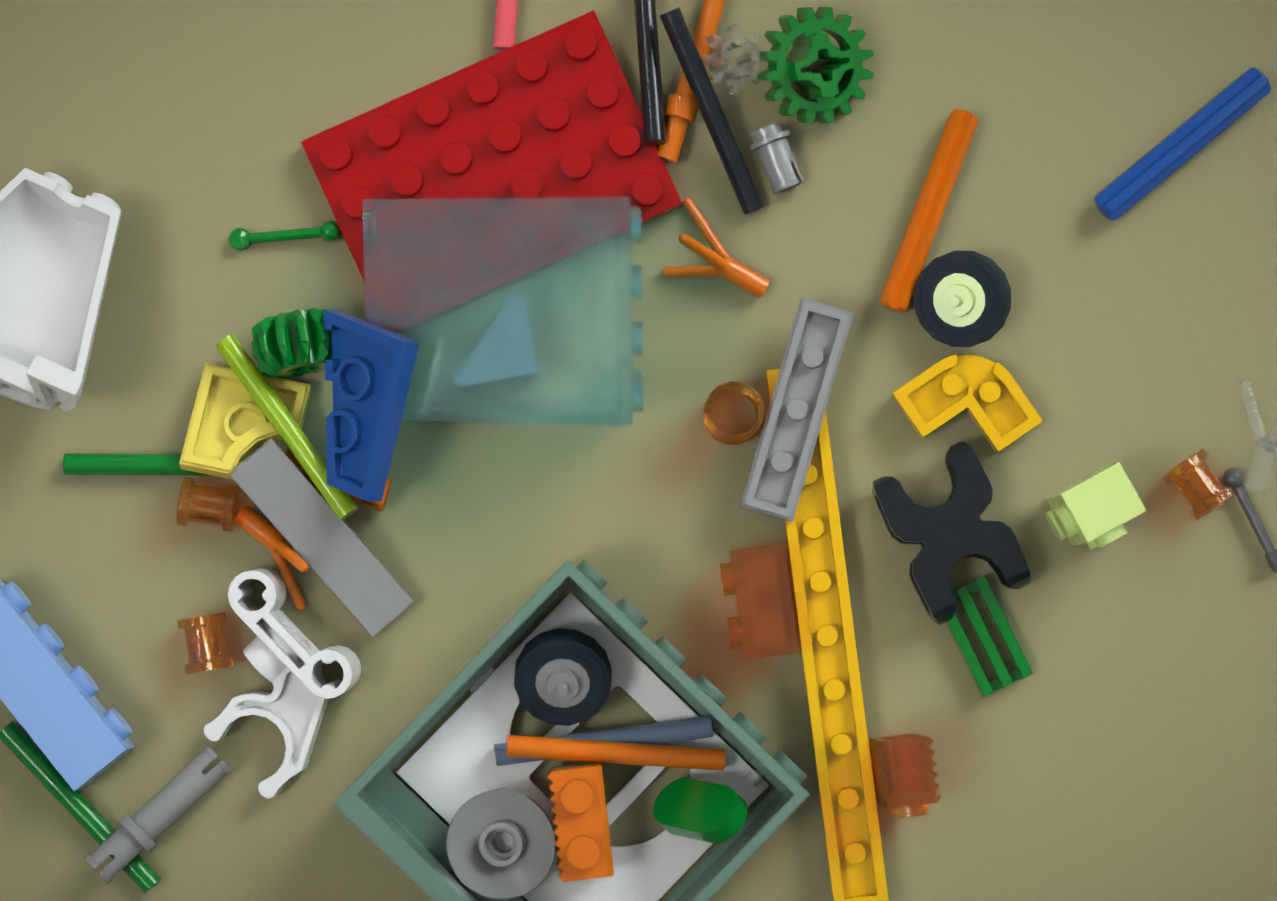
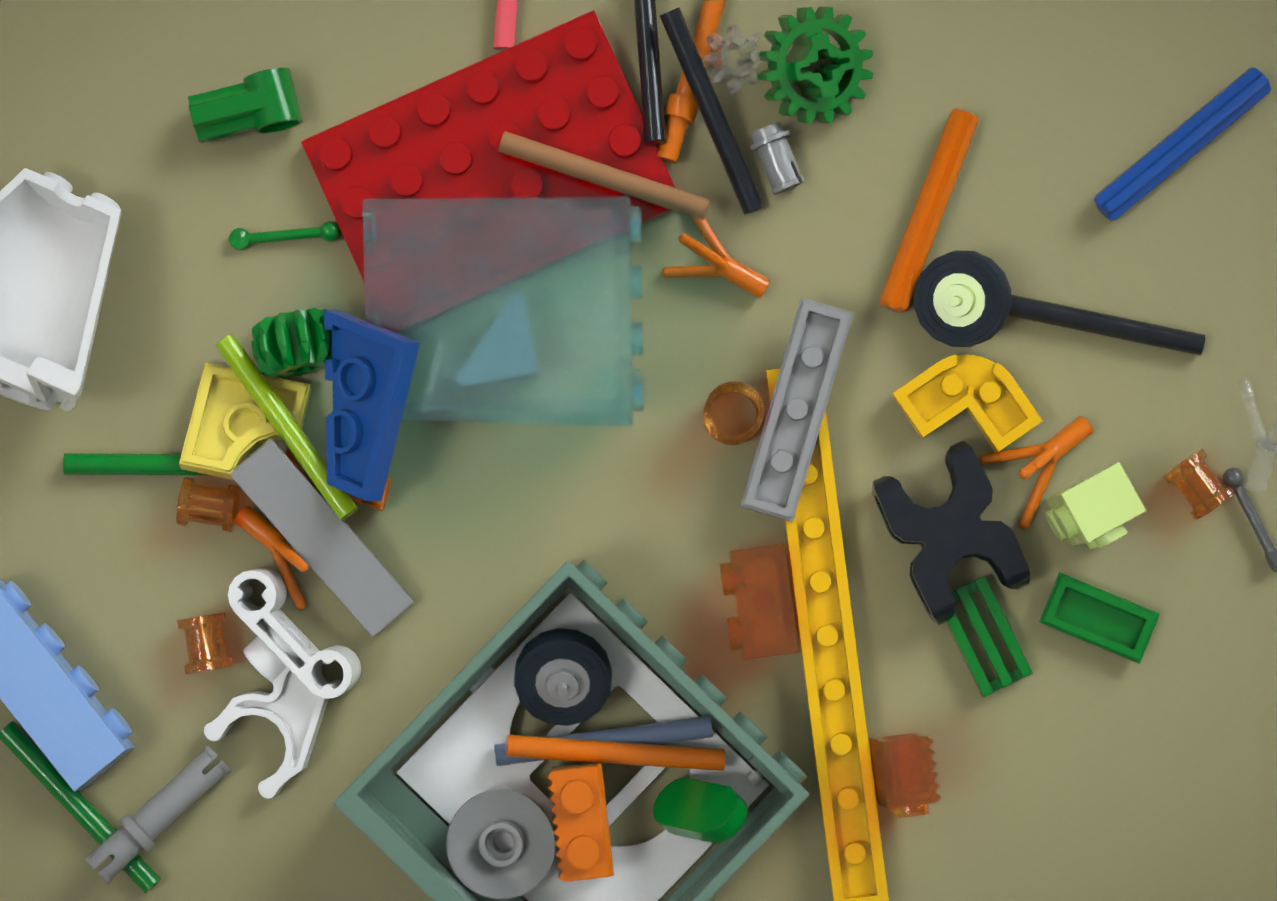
none -> green piece [188,68,302,144]
none -> medium nougat bar [498,131,710,220]
none -> orange plant [978,416,1093,530]
none -> black piece [1008,294,1205,356]
none -> green tile [1039,572,1160,664]

